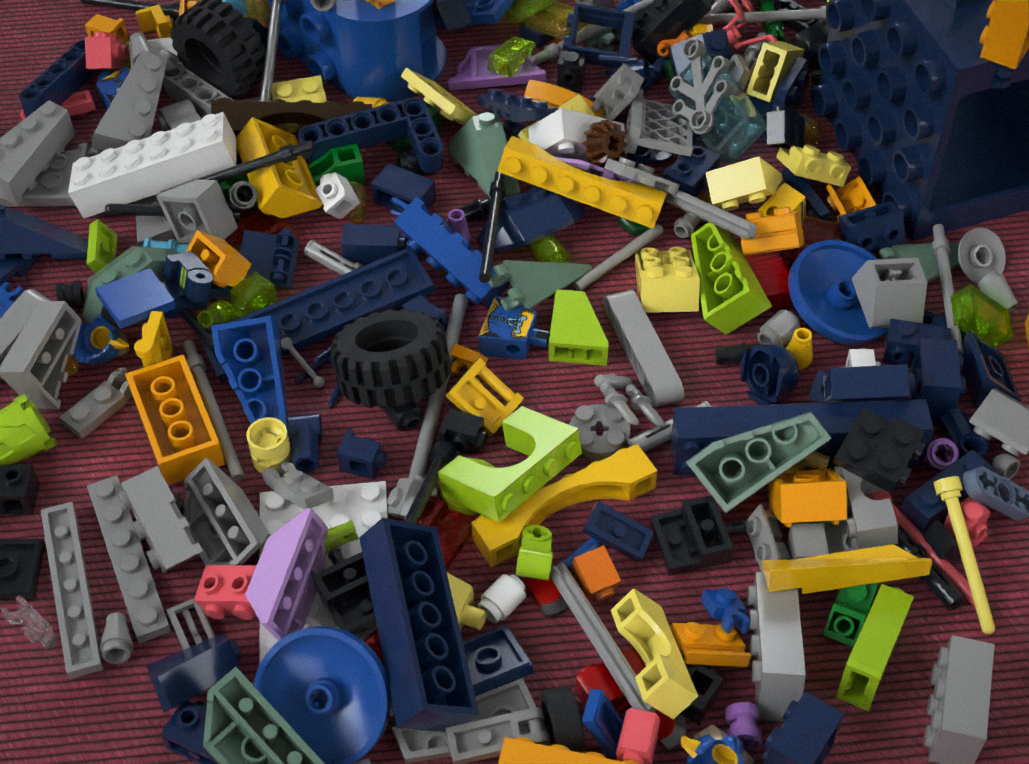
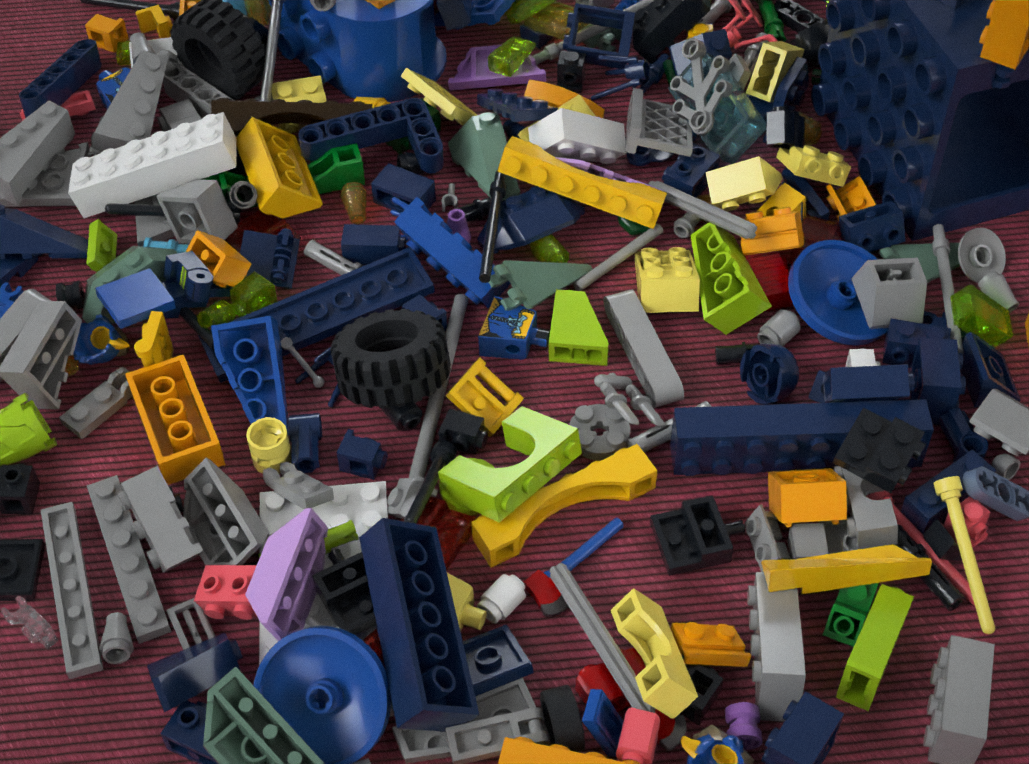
coral brick [85,32,130,71] -> none
black bar [160,140,316,193] -> none
light grey bar [183,340,245,482] -> none
white brick [315,172,360,220] -> none
light orange tile [450,343,488,374] -> none
lime piece [515,525,553,580] -> none
orange brick [570,545,621,602] -> none
reddish brown gear [581,120,628,167] -> none
dark blue plate [582,501,654,562] -> none
light grey hinge [592,63,644,121] -> none
light grey wing [604,157,680,195] -> none
orange arm [657,29,694,57] -> none
sand green wedge [686,411,832,513] -> none
light grey bar [700,6,827,24] -> none
blue plate [700,588,750,633] -> none
clear yellow arm [783,451,830,476] -> none
yellow cone [786,328,813,370] -> none
medium lavender cone [925,438,959,470] -> none
none -> light grey hand [441,183,458,212]

